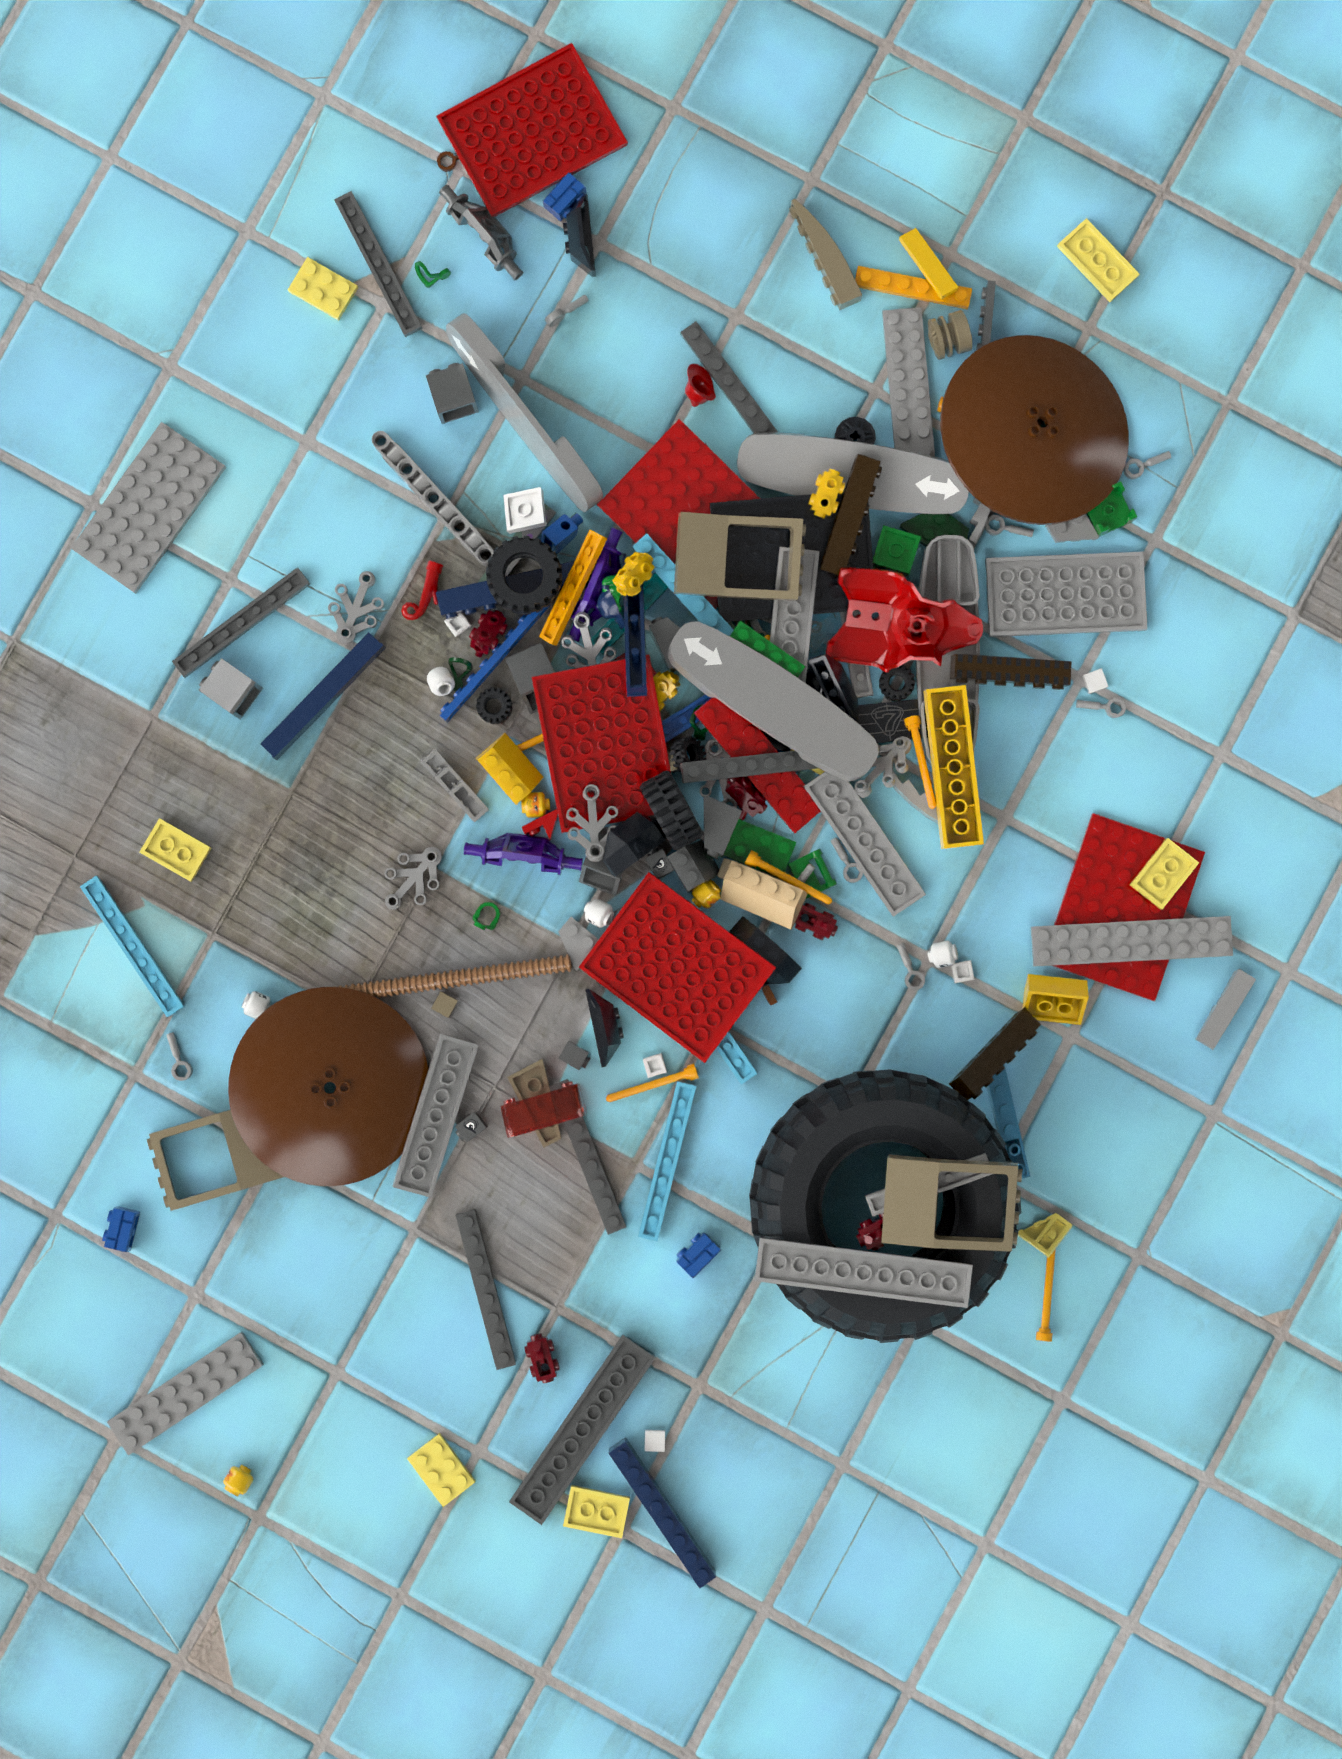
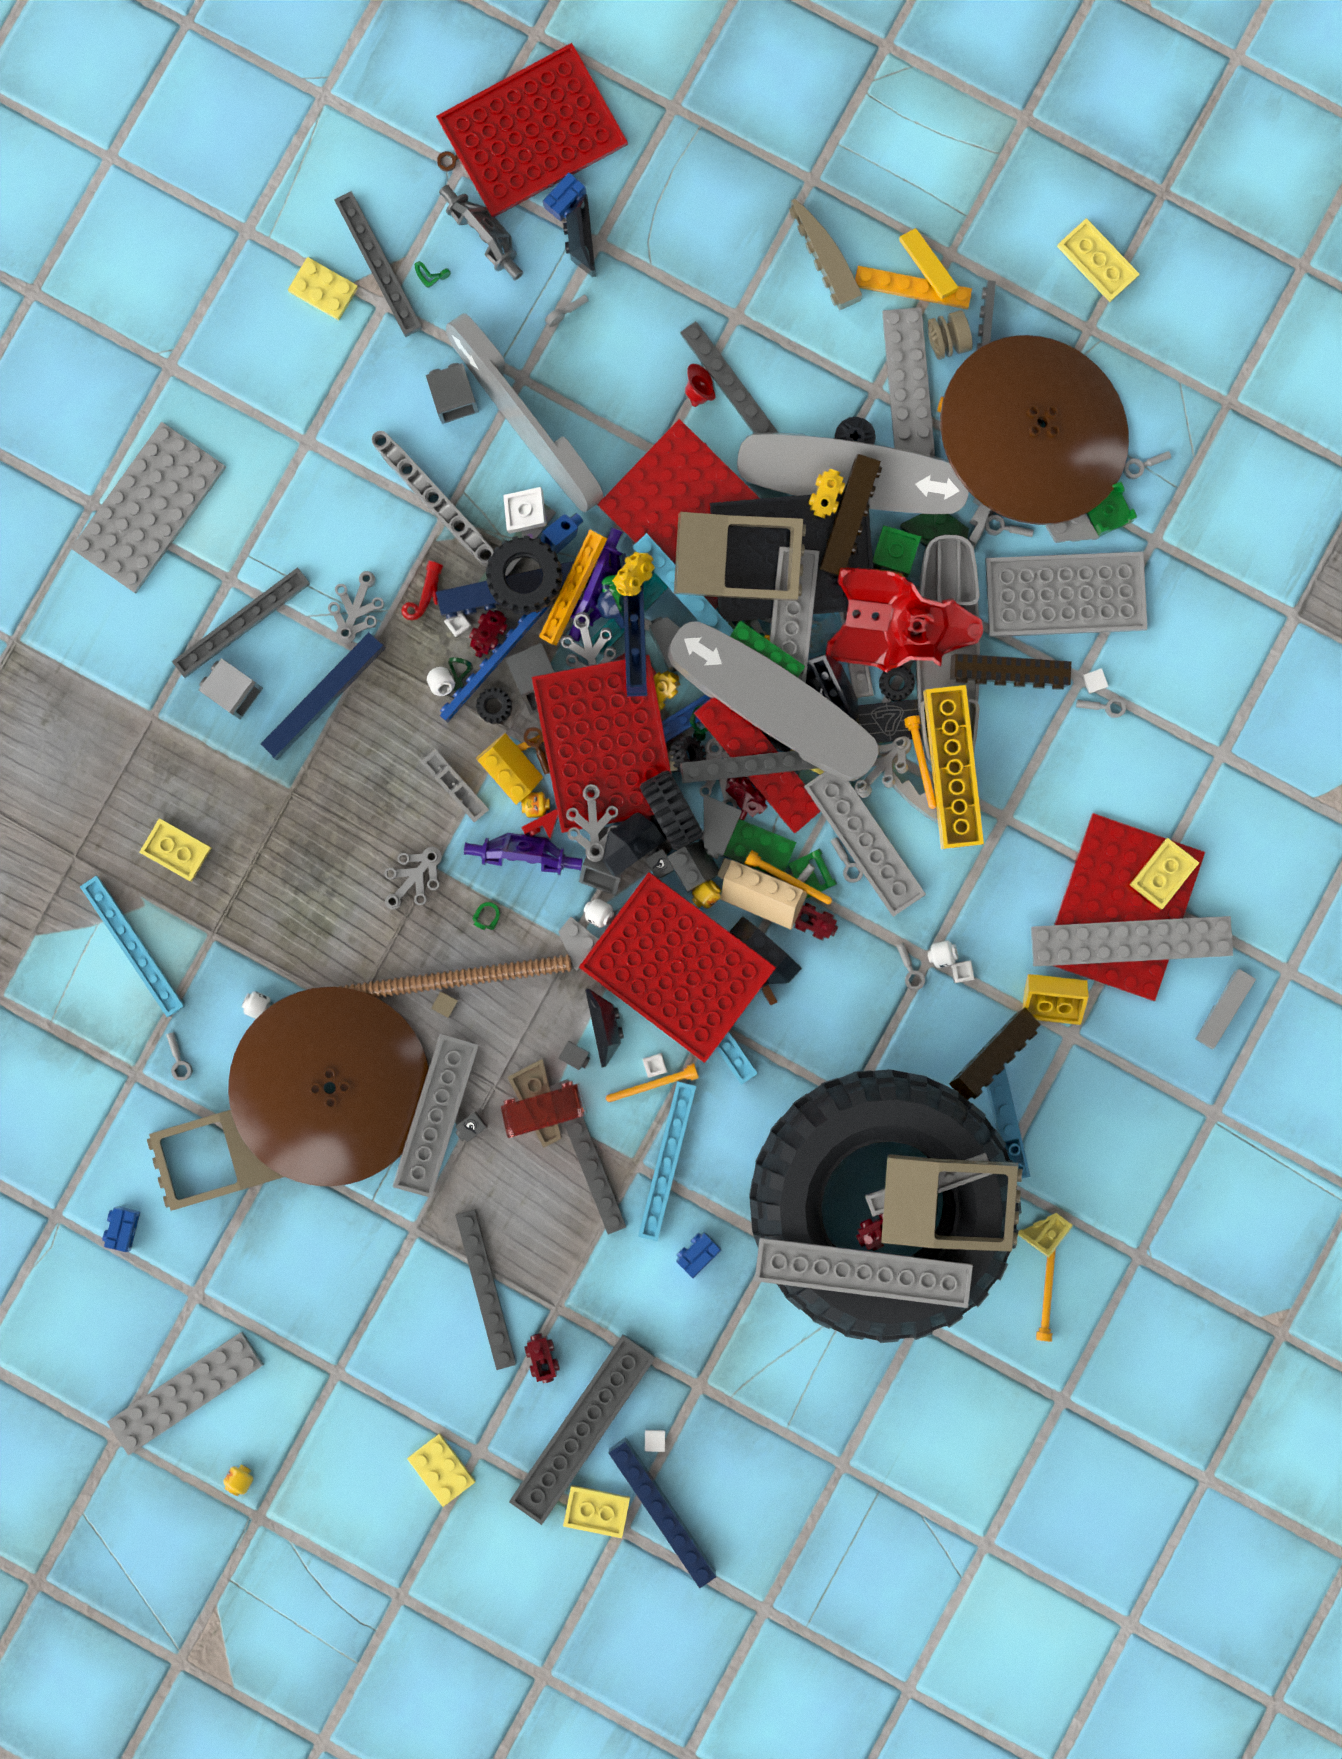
none -> reddish brown piece [523,727,550,774]

